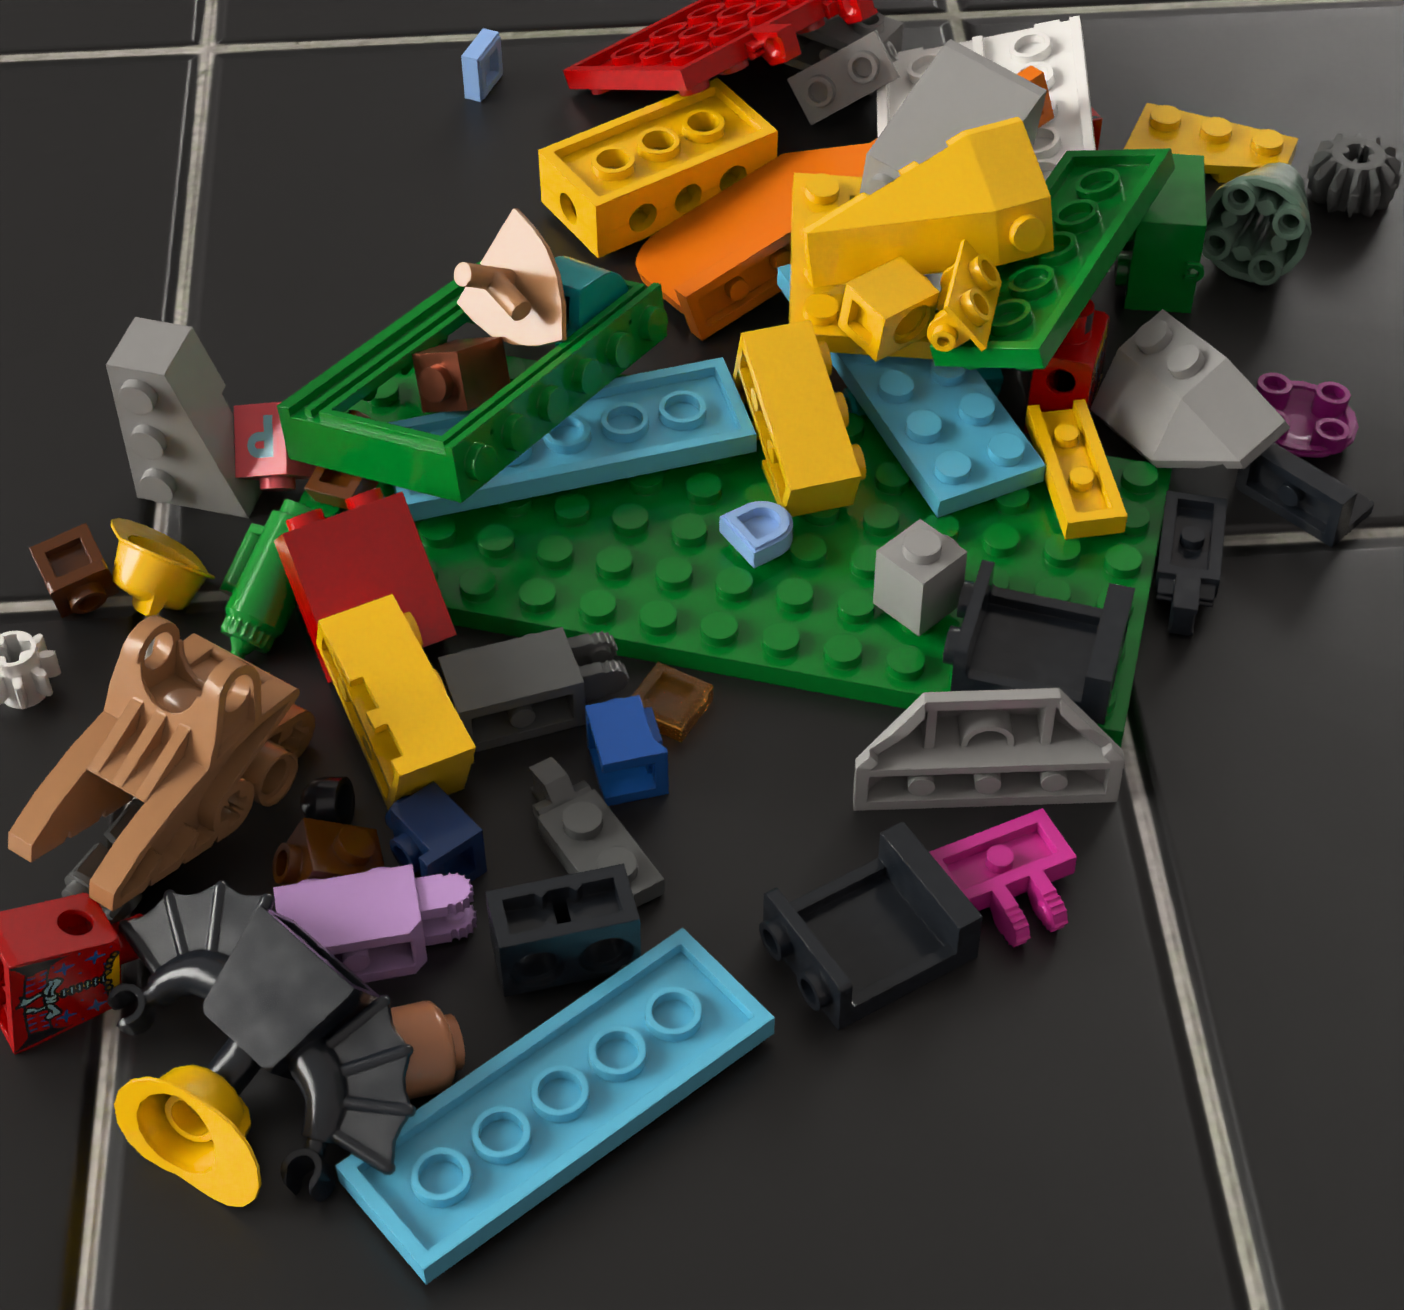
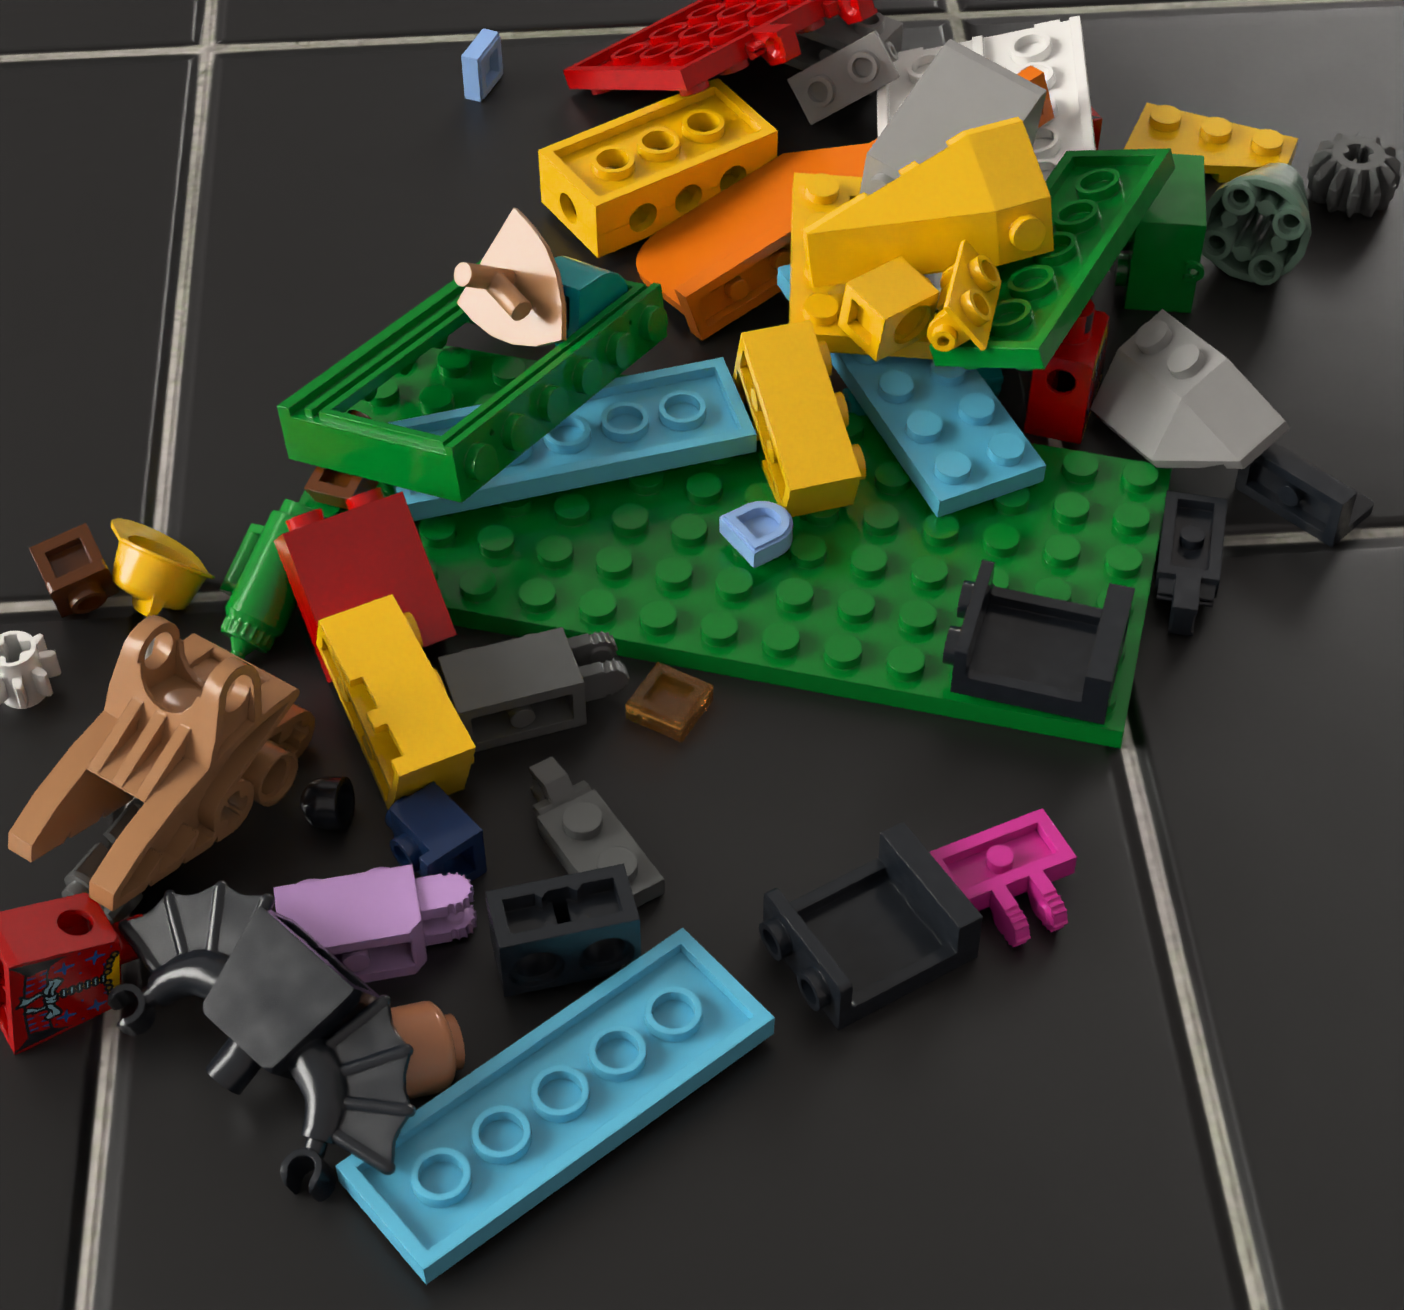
light grey wedge [106,317,263,518] -> none
yellow piece [114,1065,262,1207] -> none
coral brick [234,402,316,491] -> none
reddish brown bracket [273,817,385,886] -> none
copper brick [412,336,510,413] -> none
blue window [585,695,669,806] -> none
light grey wedge [853,688,1125,811] -> none
light grey brick [873,519,967,636] -> none
yellow hinge [1025,399,1128,540] -> none
magenta dish [1256,373,1359,458] -> none

